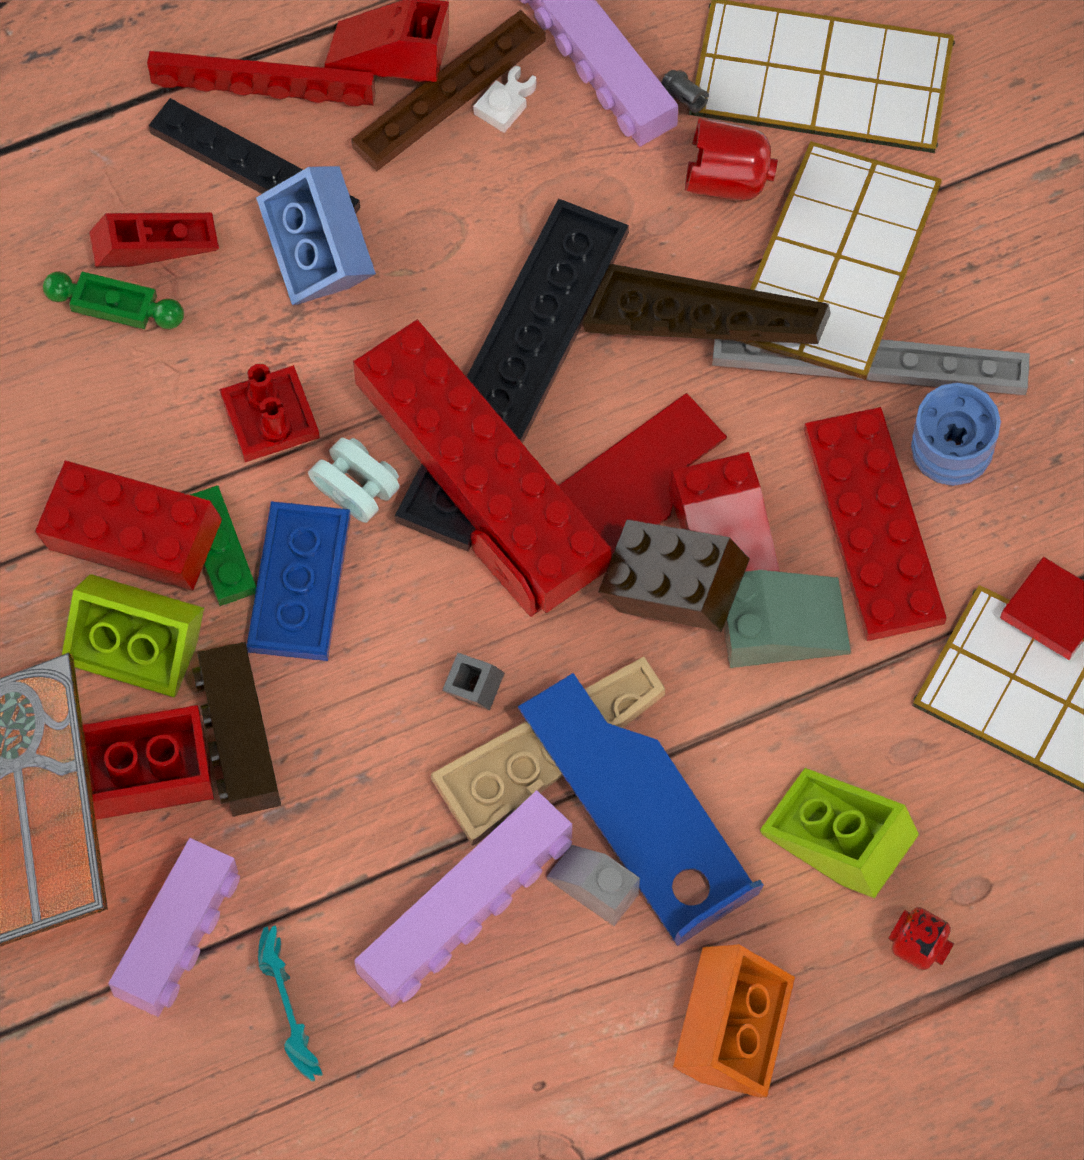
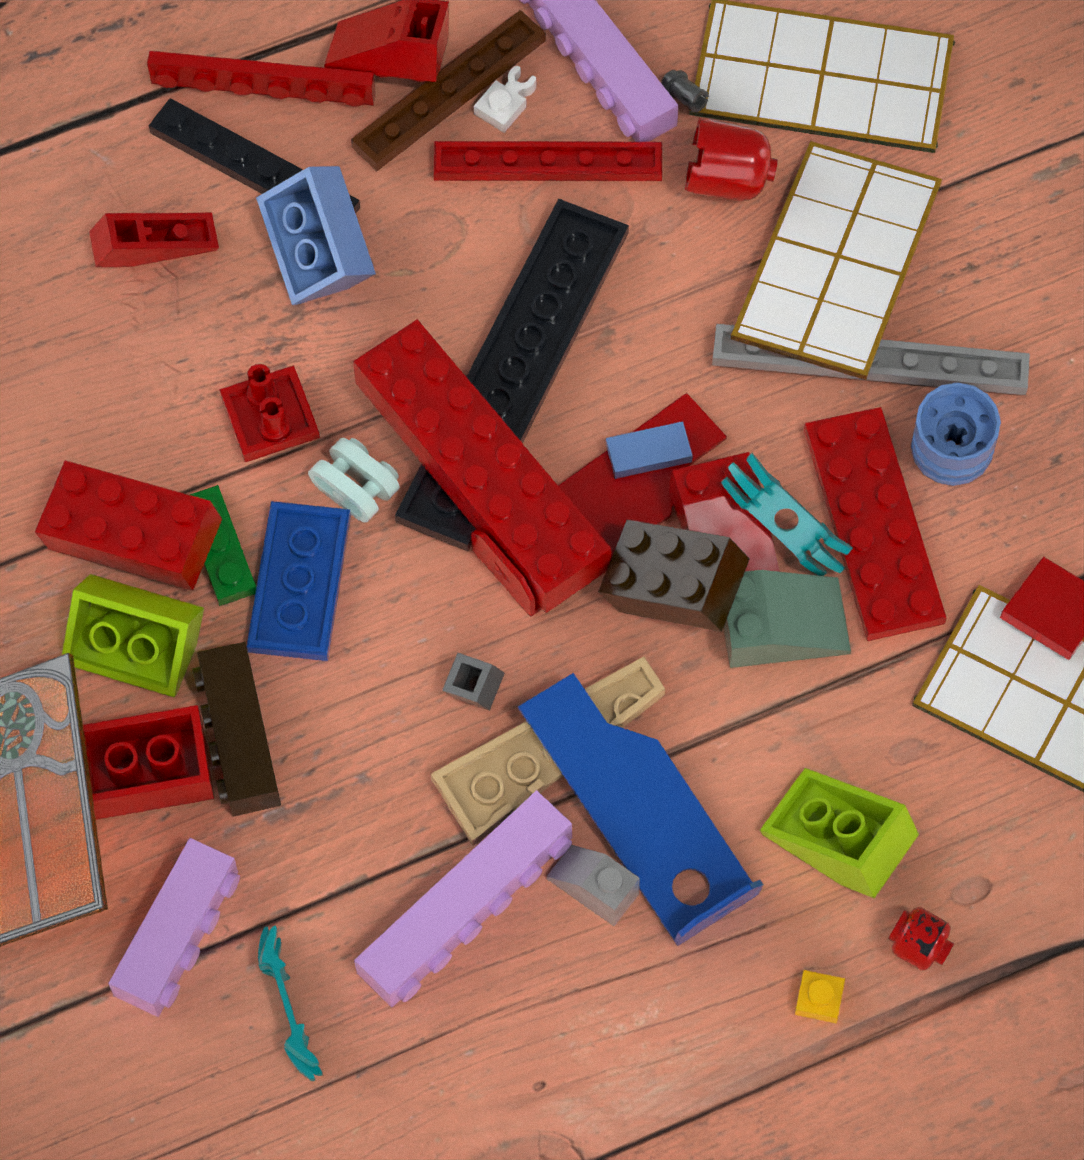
green plate [43,271,184,329] -> none
dark brown wing [583,264,831,344] -> none
orange slope [673,944,795,1098] -> none
none -> red tile [434,141,662,181]
none -> medium blue tile [606,422,693,479]
none -> teal piece [721,453,853,576]
none -> yellow plate [795,970,845,1024]

